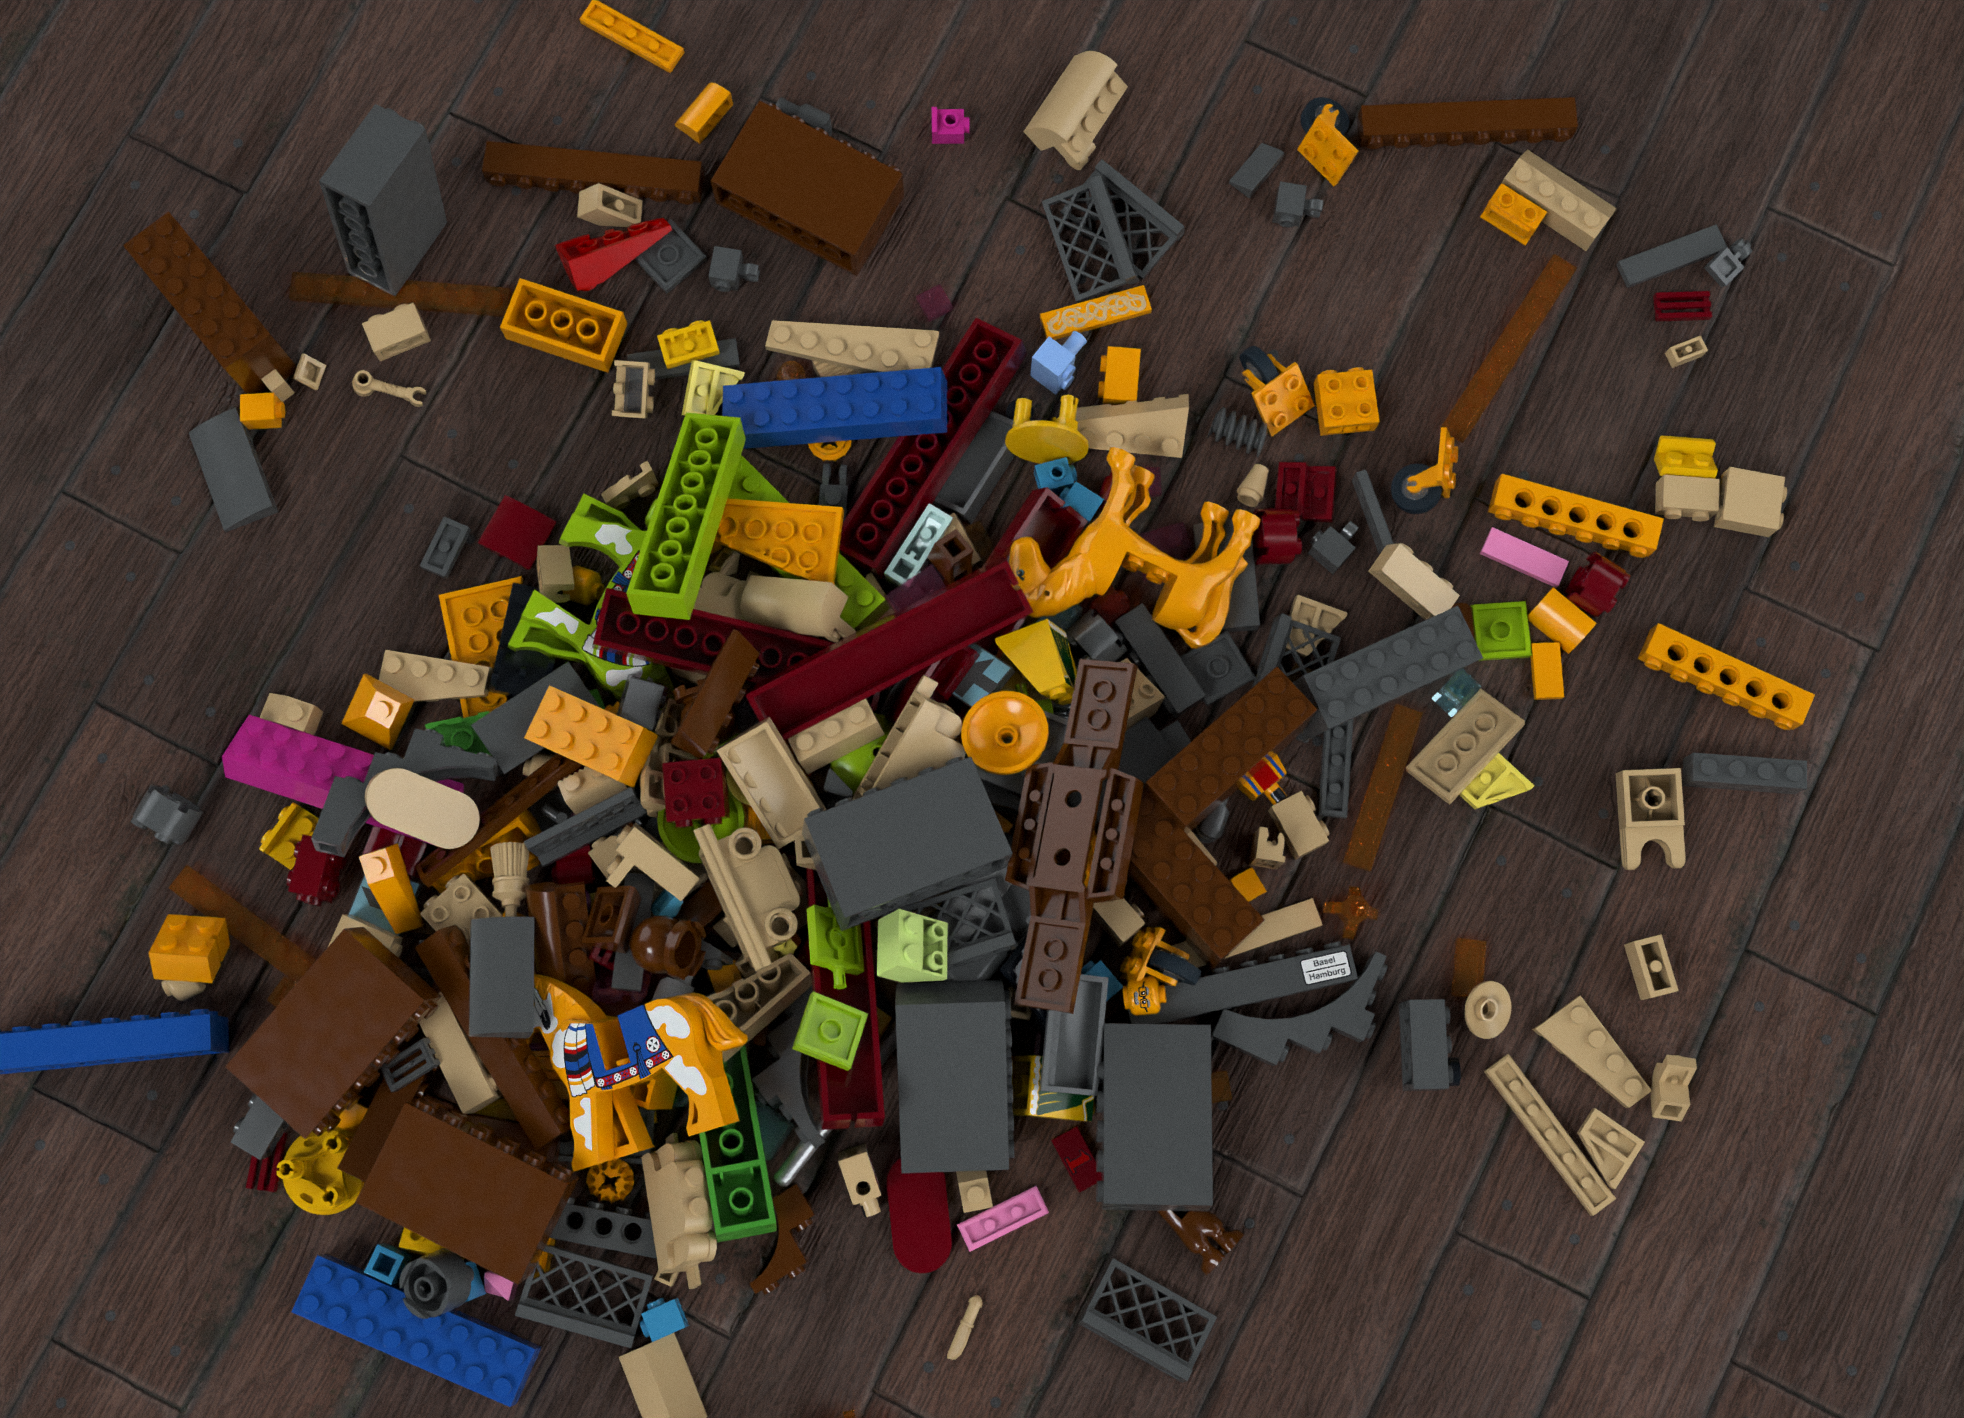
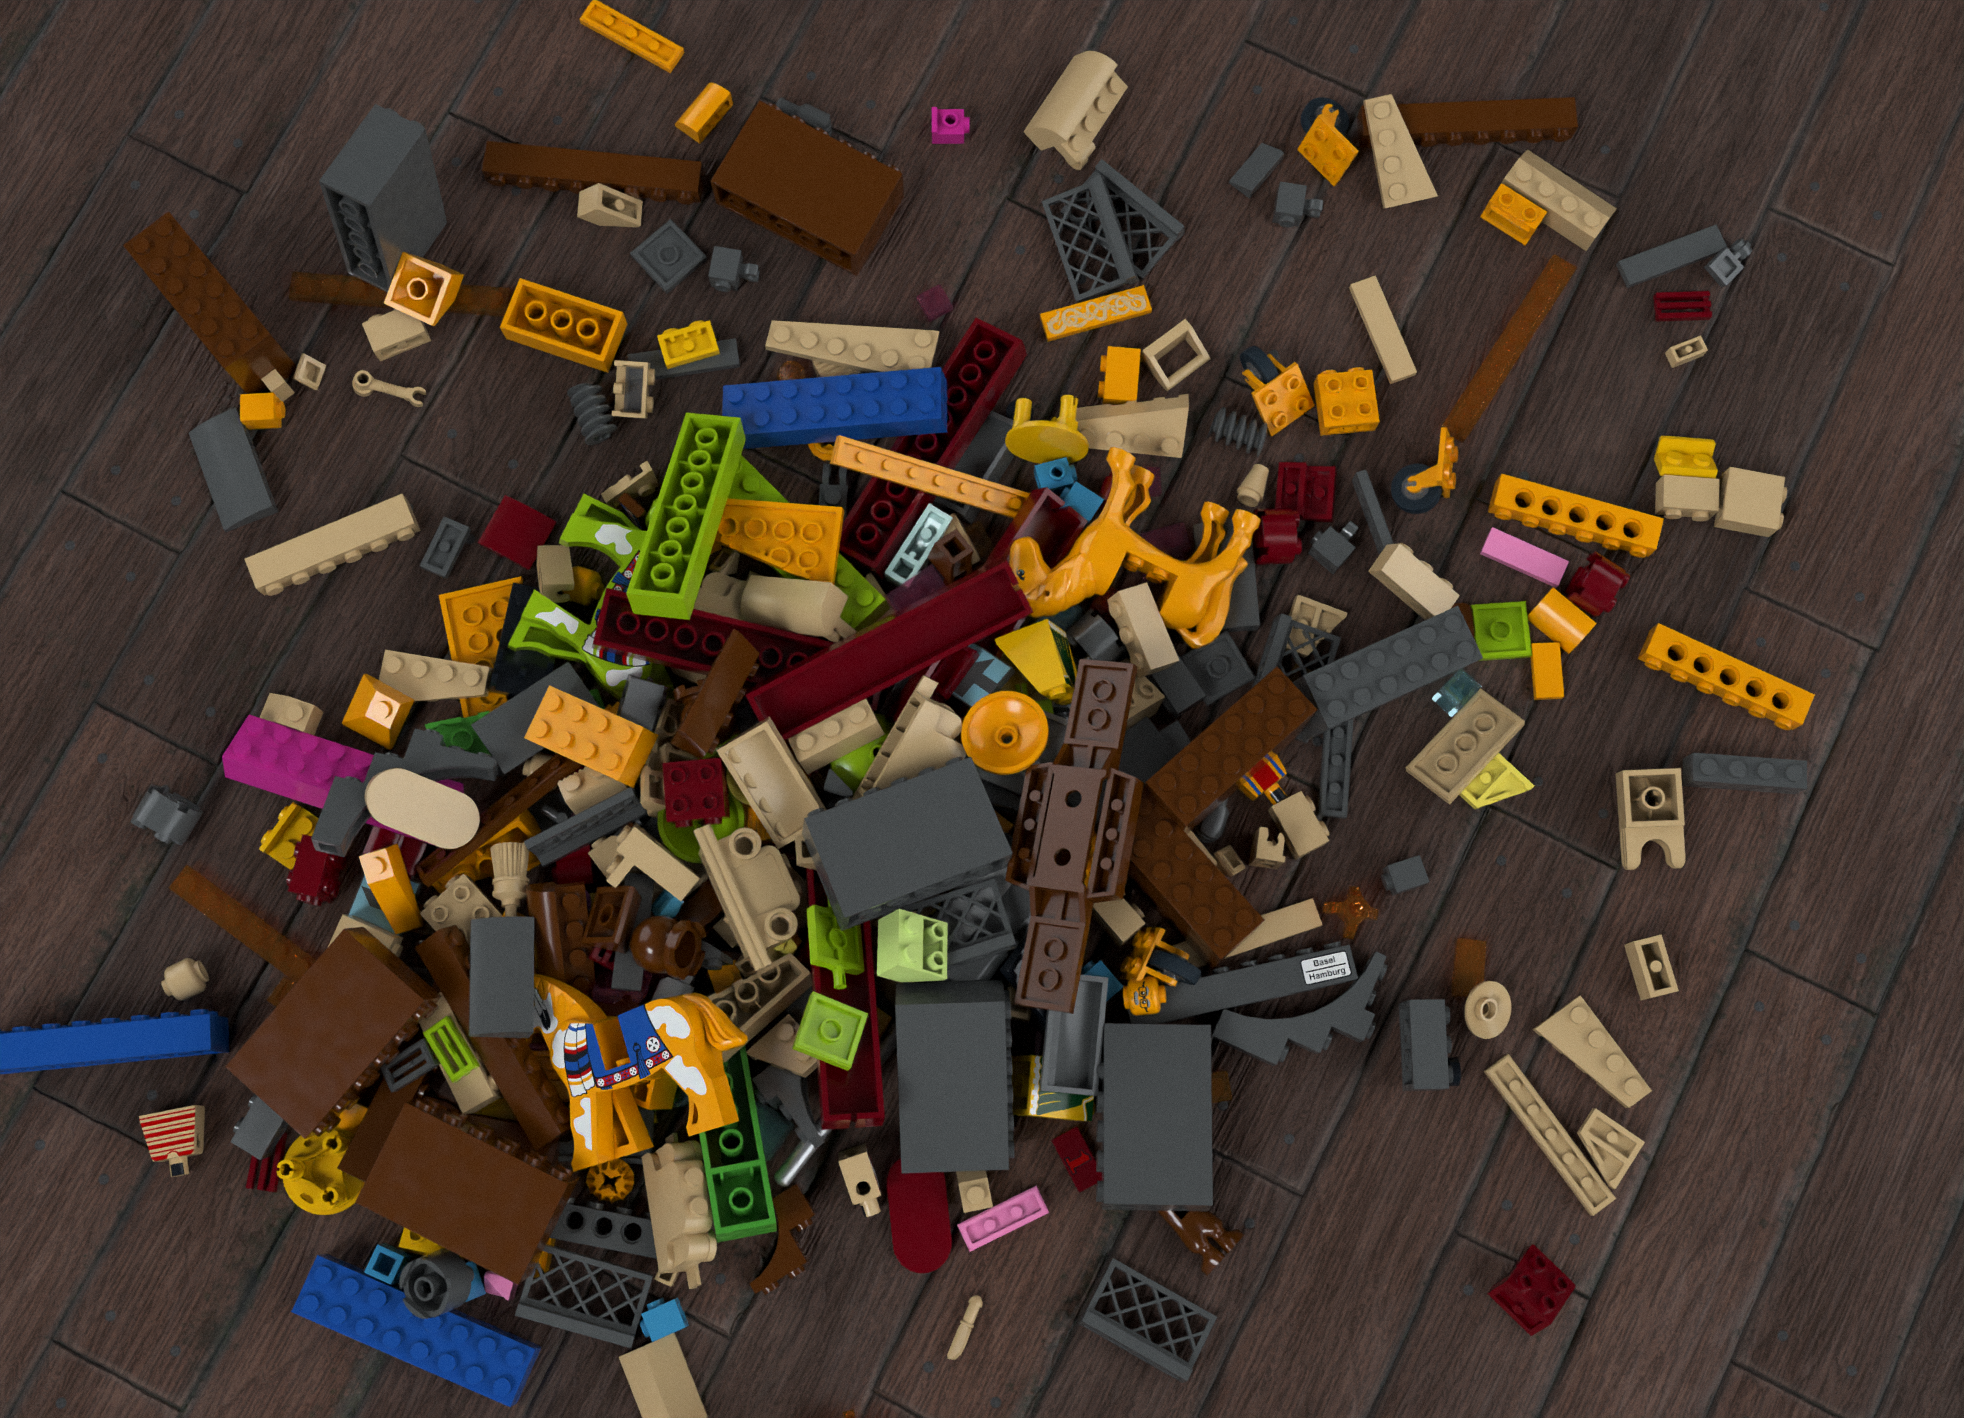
light orange piece [149,914,230,983] -> none
red wedge [555,218,672,291] -> none
light yellow wing [682,360,745,416] -> none
light blue brick [1030,331,1087,395] -> none
light orange slope [1229,867,1267,902] -> none
clear orange tile [1342,704,1423,872] -> none
tan brick [1651,1055,1697,1121] -> none
none -> tan torso [139,1105,205,1177]
none -> tan brick [244,494,421,596]
none -> light orange slope [384,252,464,326]
none -> lime tile [423,1016,480,1083]
none -> dark grey piece [567,383,617,445]
none -> reddish brown tile [618,492,648,531]
none -> tan wing [746,1014,818,1078]
none -> light orange tile [830,435,1030,519]
none -> tan brick [1107,582,1179,678]
none -> tan tile [1140,319,1210,391]
none -> tan slope [1214,845,1245,877]
none -> tan tile [1349,275,1417,384]
none -> tan wing [1363,94,1438,209]
none -> dark grey brick [1381,855,1429,896]
none -> dark red bracket [1487,1244,1576,1336]

